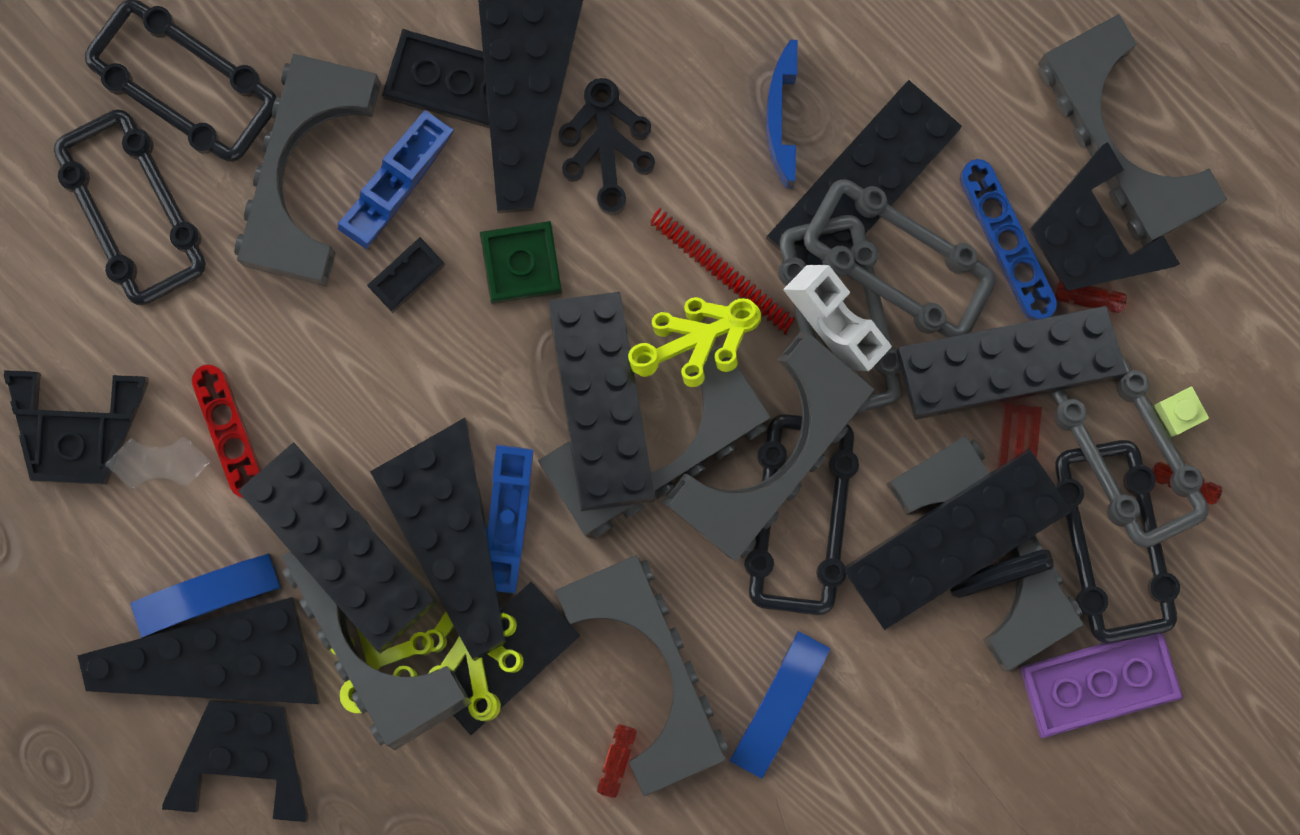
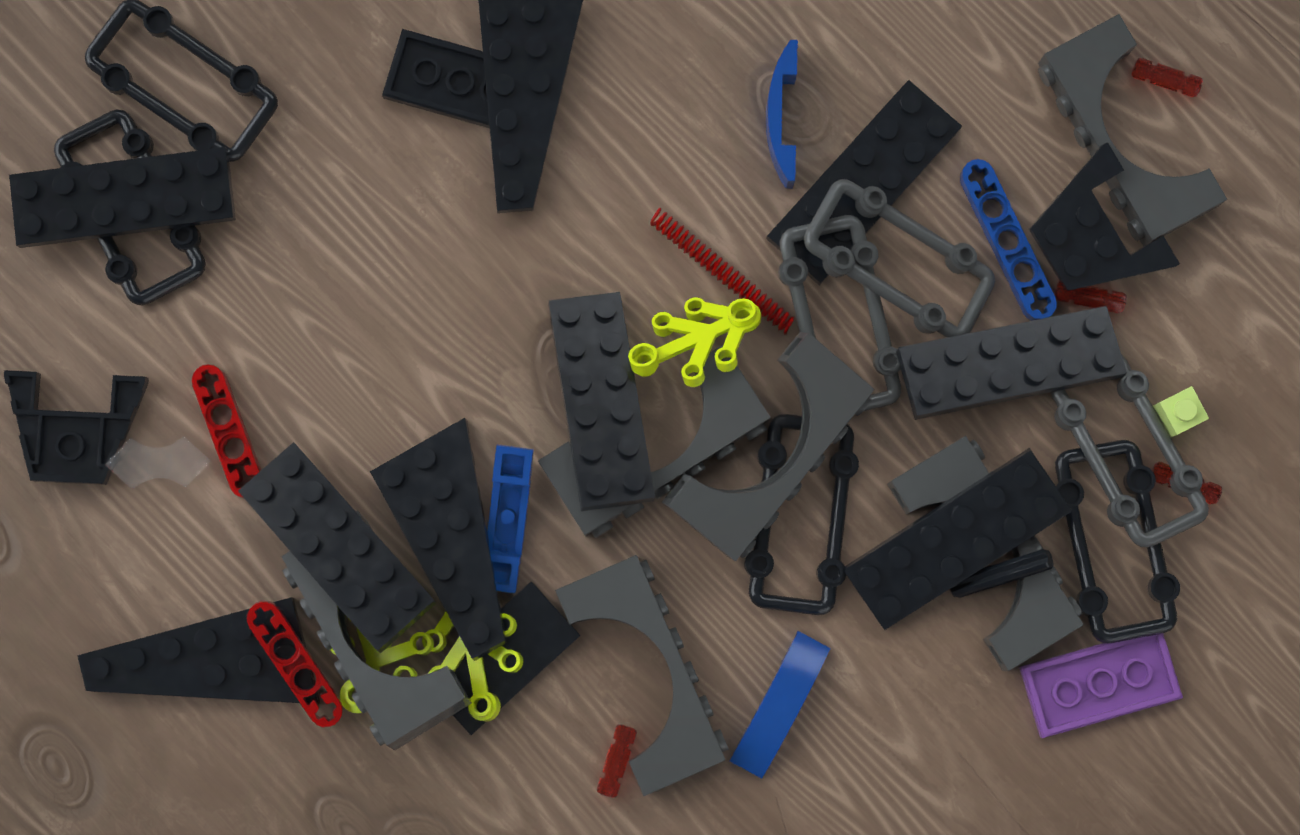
blue slope [130,553,281,638] -> none
black wing [162,700,309,822] -> none
dark grey arch [234,54,381,287] -> none
blue slope [337,110,454,250] -> none
black plate [367,237,445,313] -> none
dark green tile [480,221,562,304] -> none
black plant [559,78,655,215] -> none
white arch [783,265,892,372] -> none
clear red tile [997,403,1042,468] -> none
none -> black plate [9,147,236,248]
none -> red beam [247,600,343,727]
none -> clear red axle [1132,58,1203,97]

